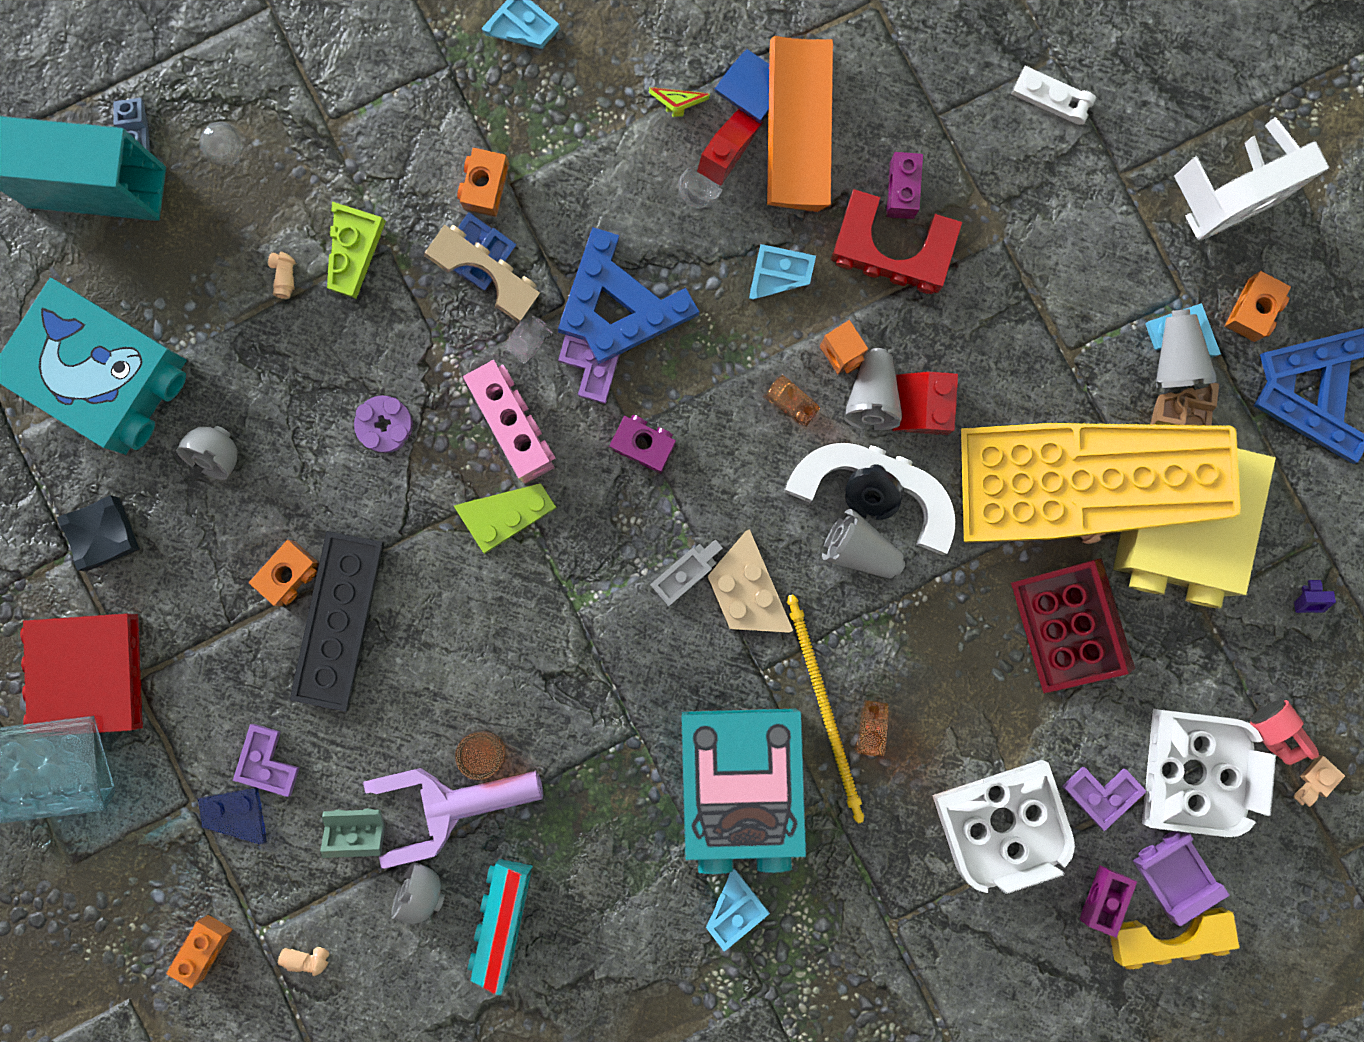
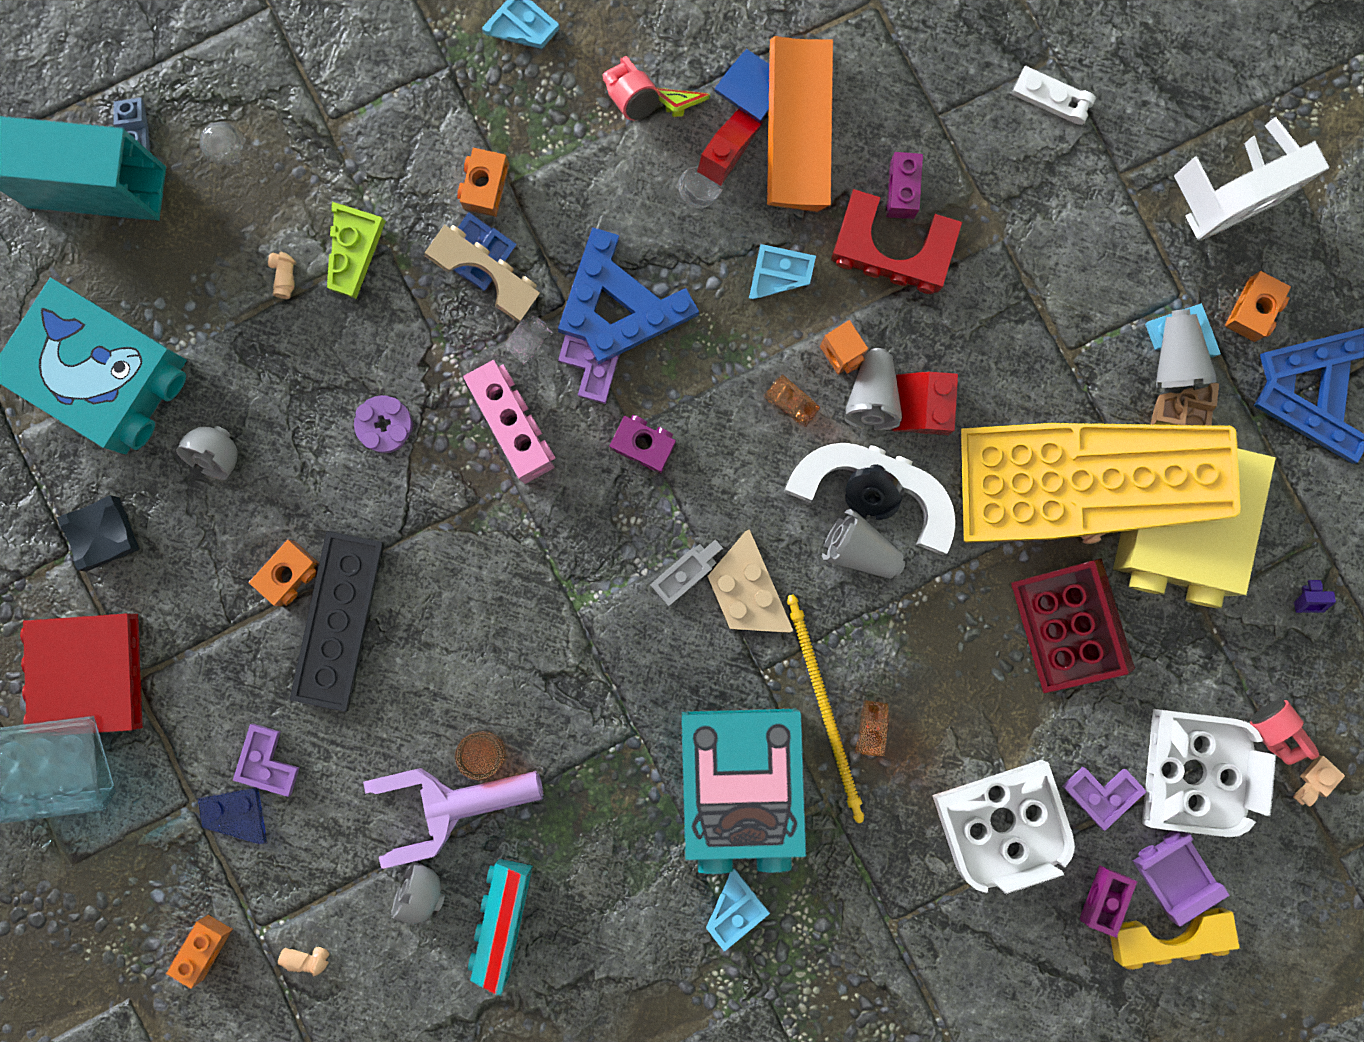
sand green bracket [320,808,385,858] -> none
lime wing [454,483,557,554] -> none
none -> coral piece [603,56,660,120]

